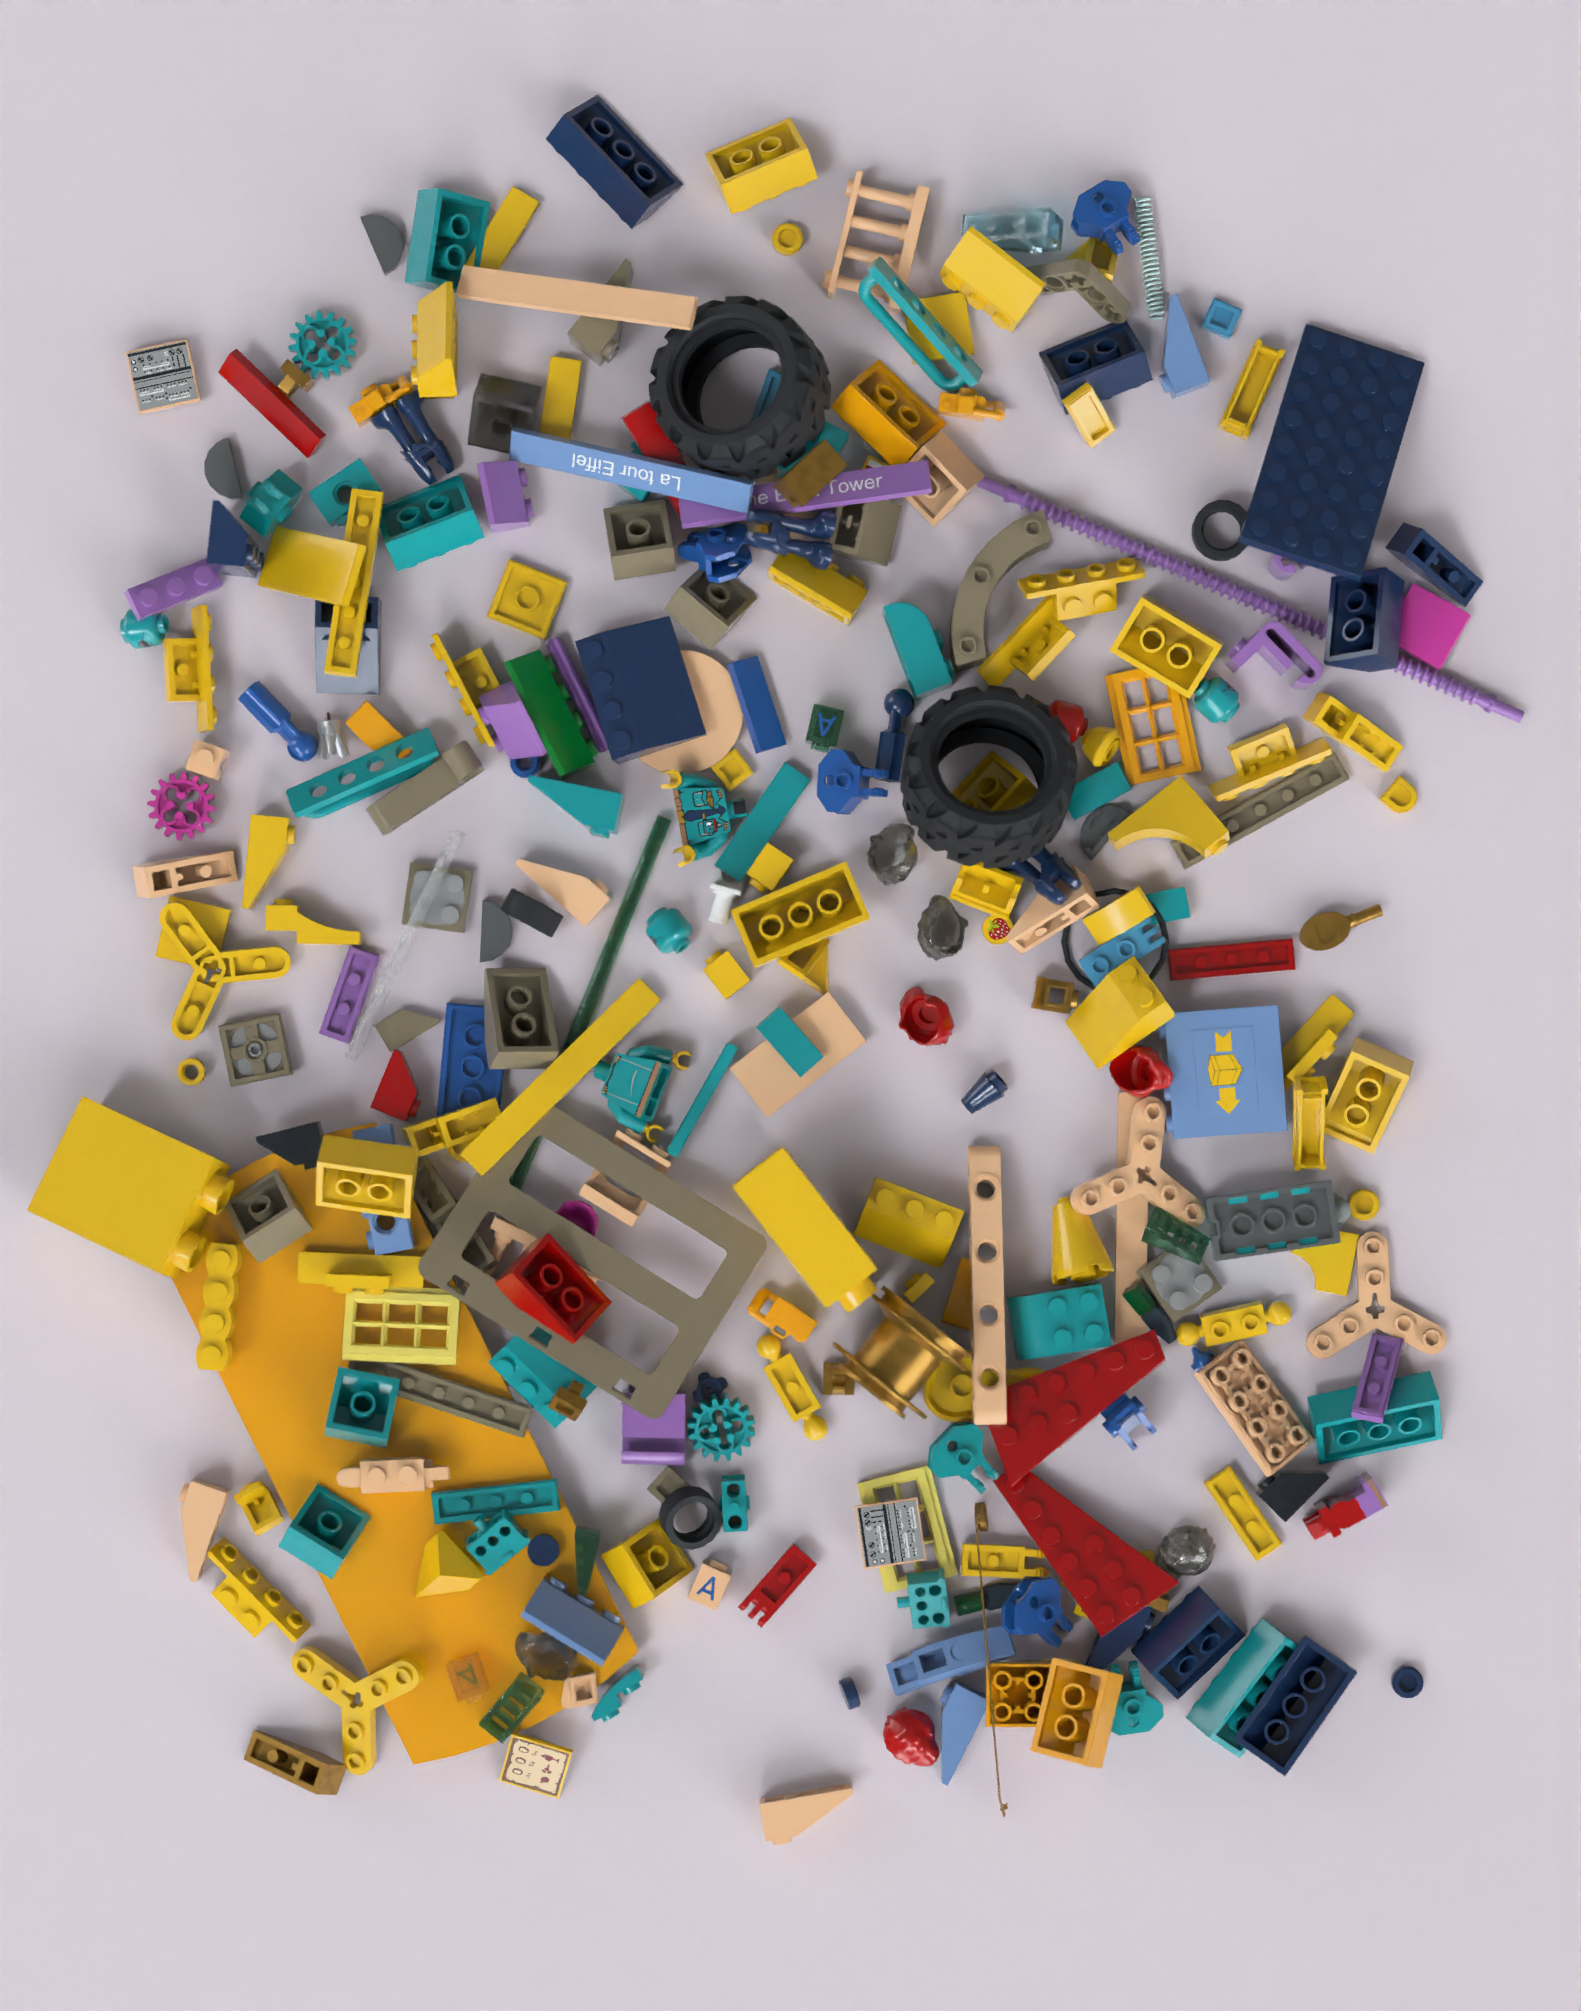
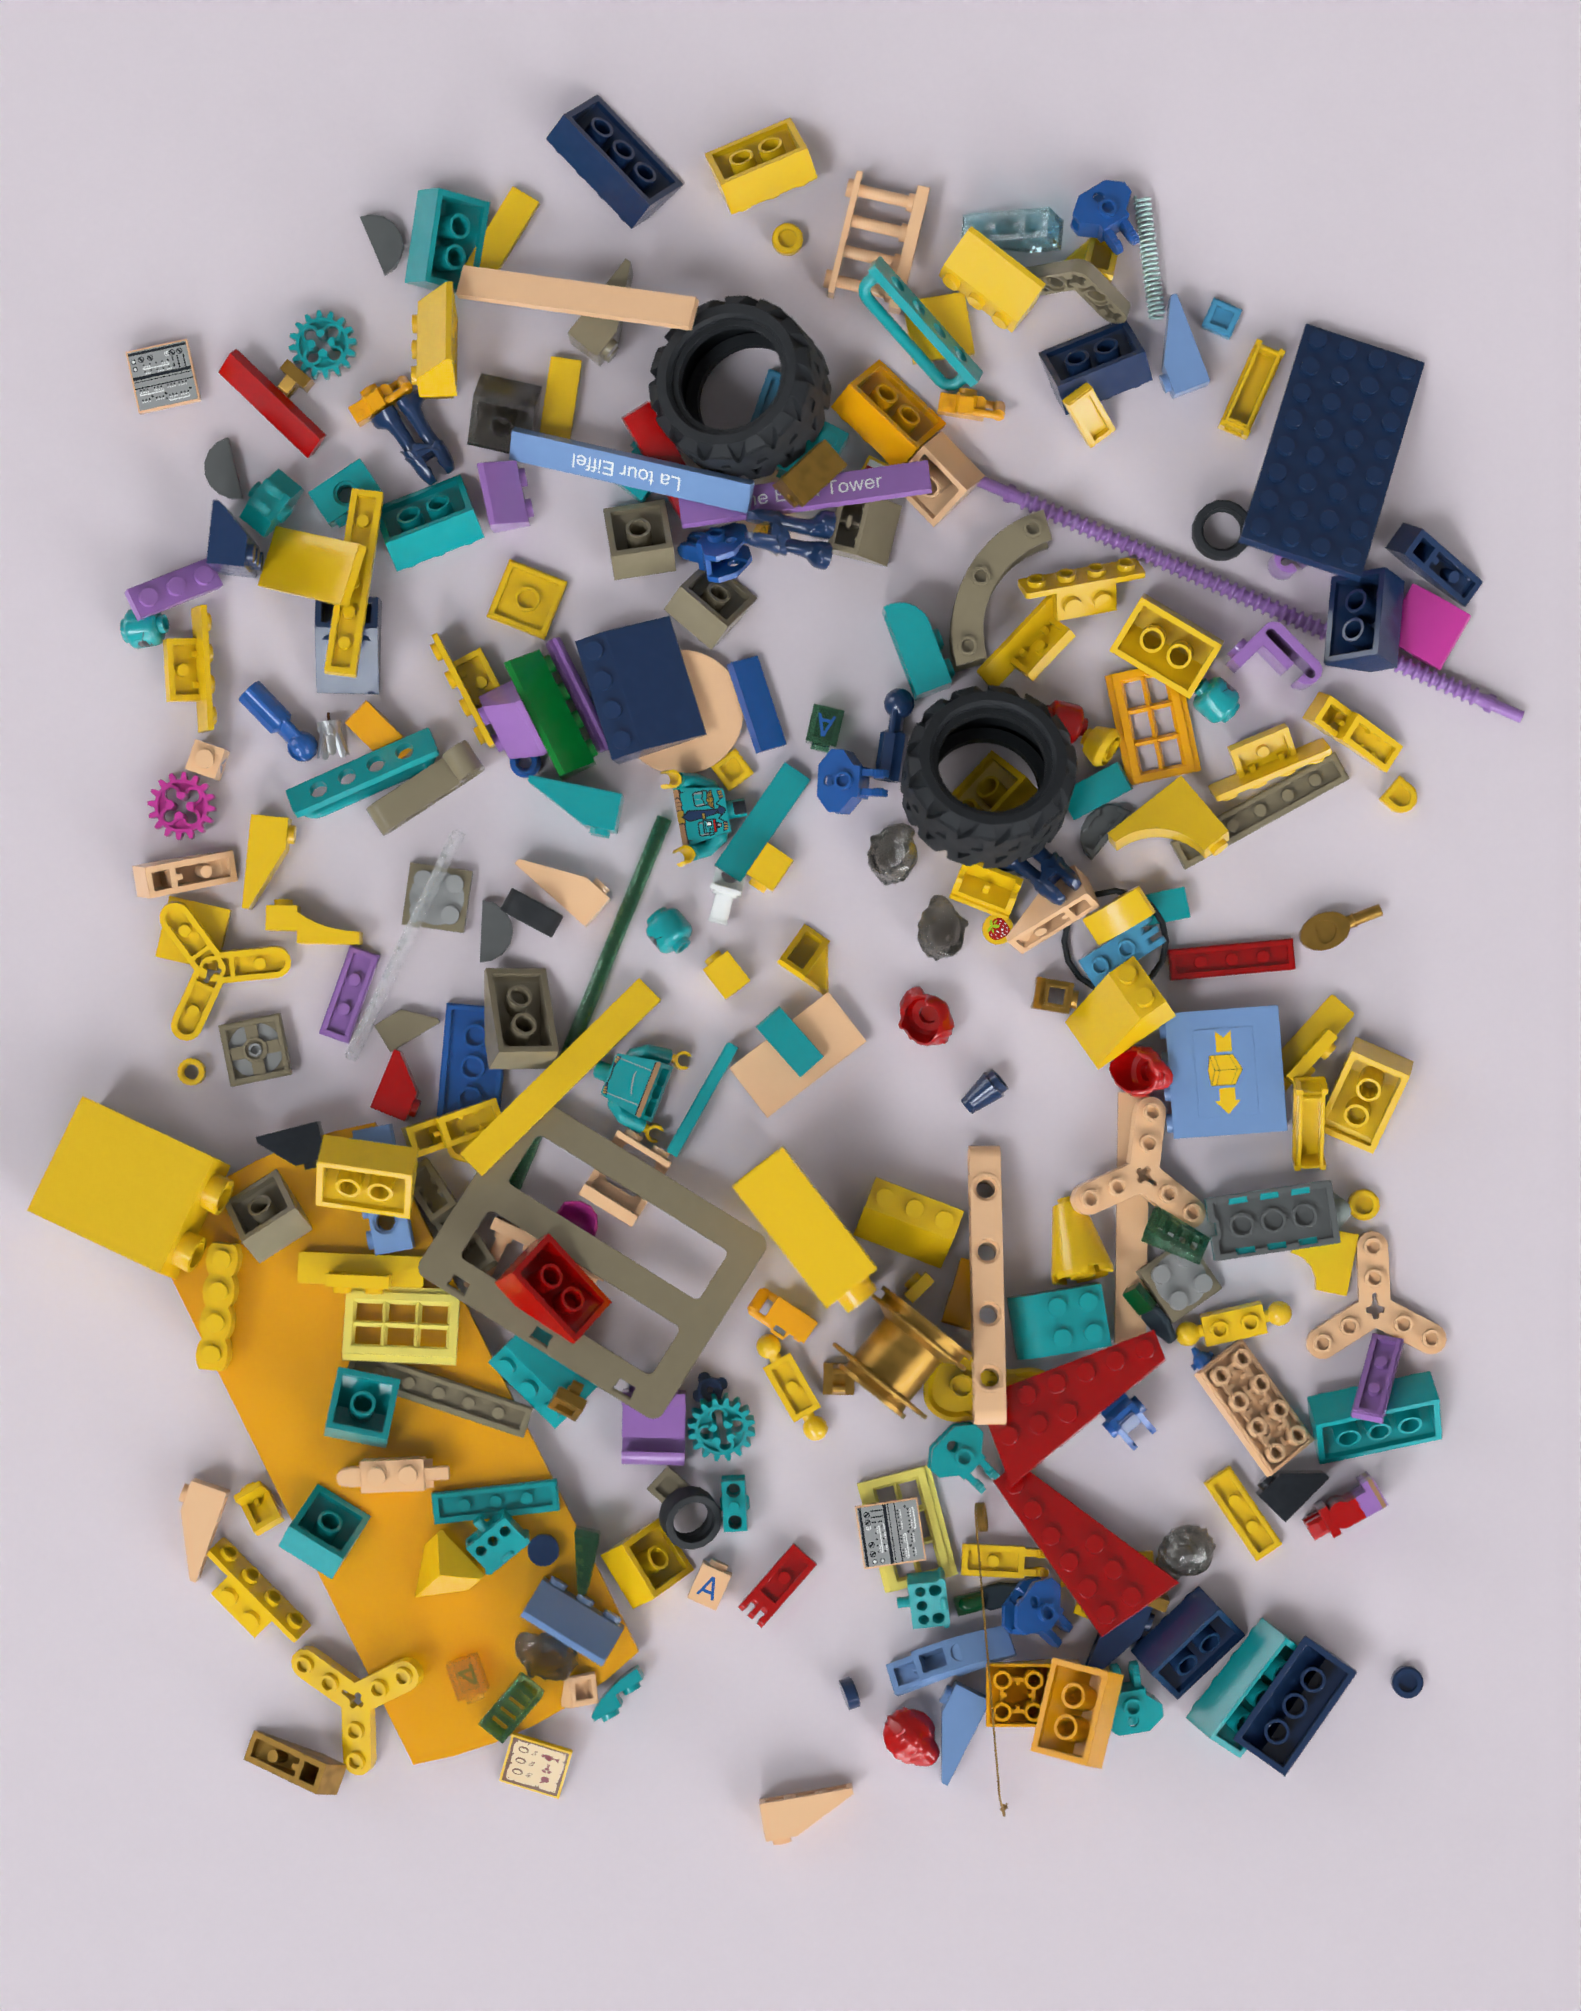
yellow slope [730,861,871,968] -> none
yellow slope [768,552,868,626] -> none

